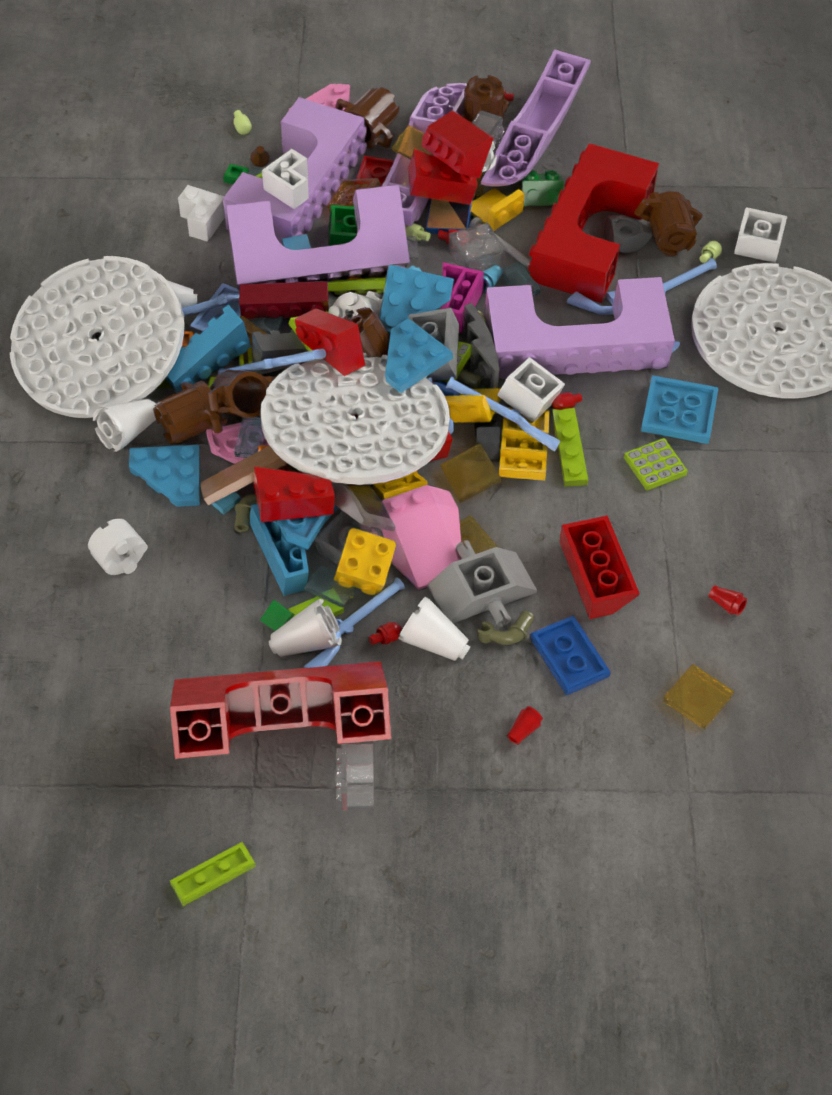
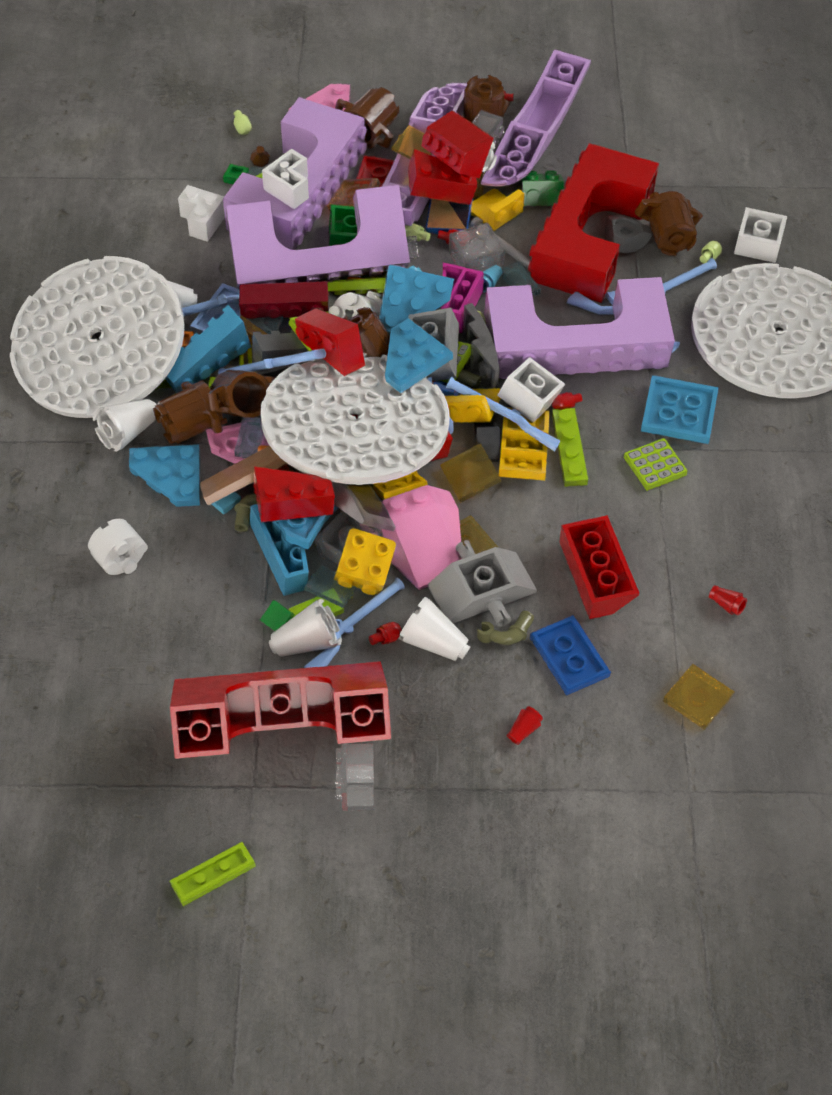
medium azure panel [282,234,311,250] -> none

